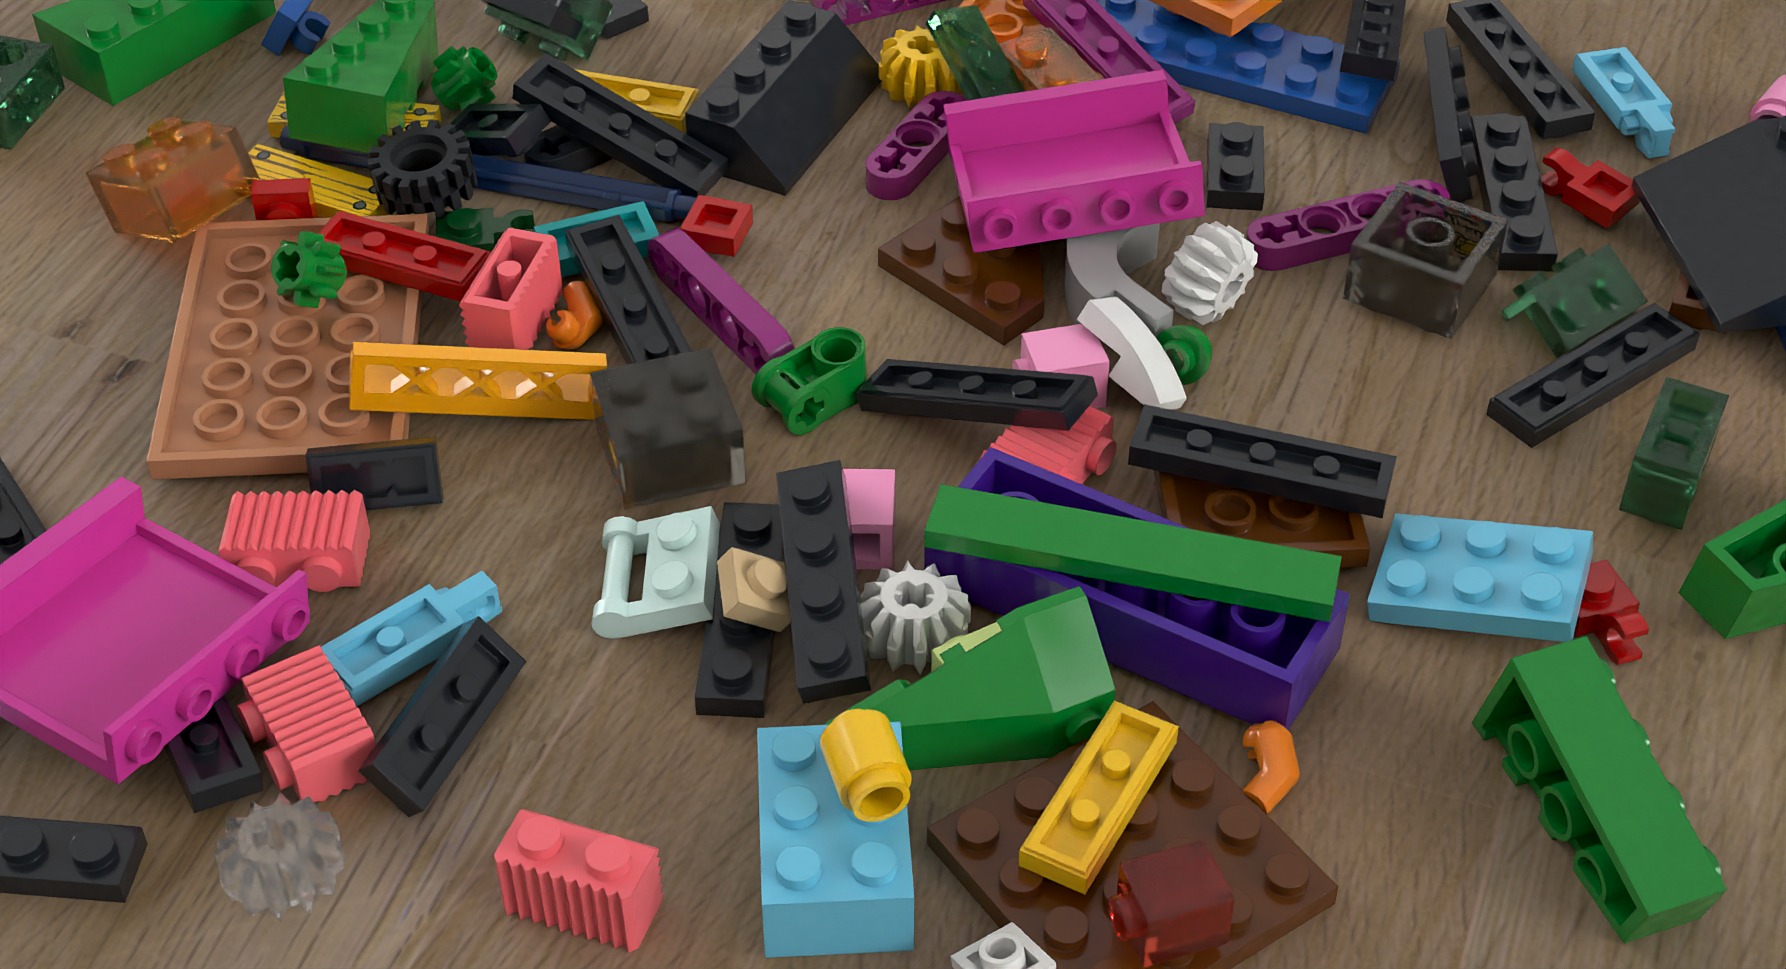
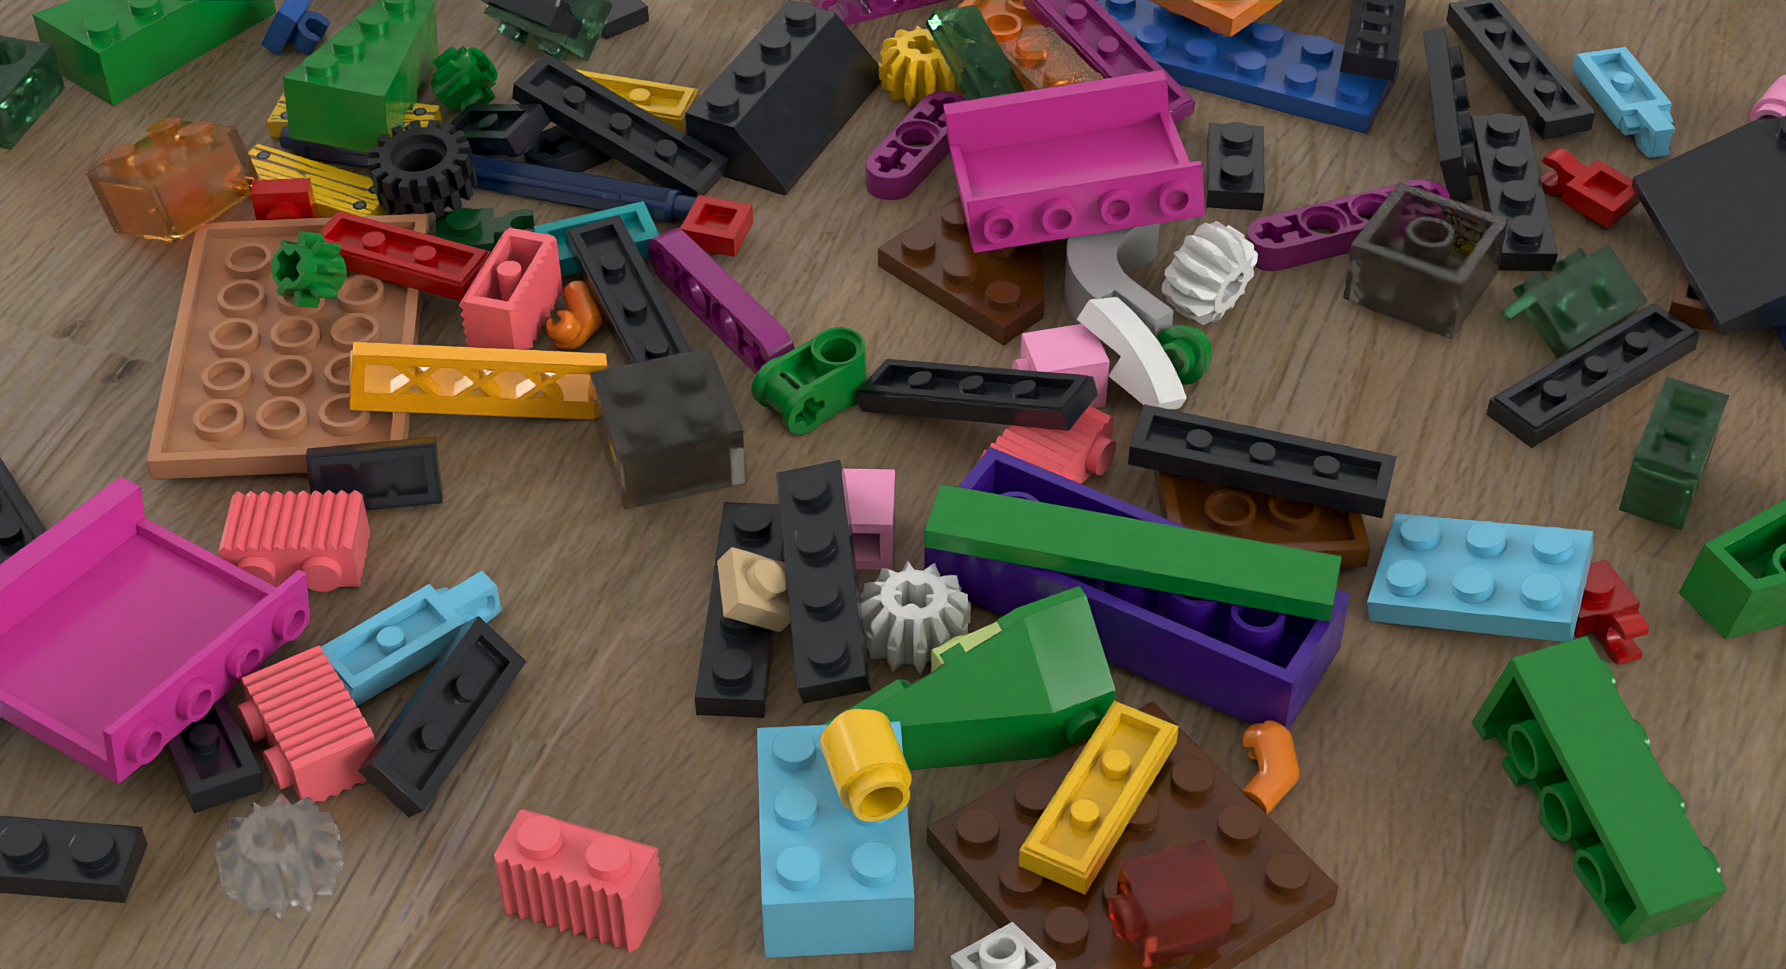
light aqua plate [591,506,720,639] -> none

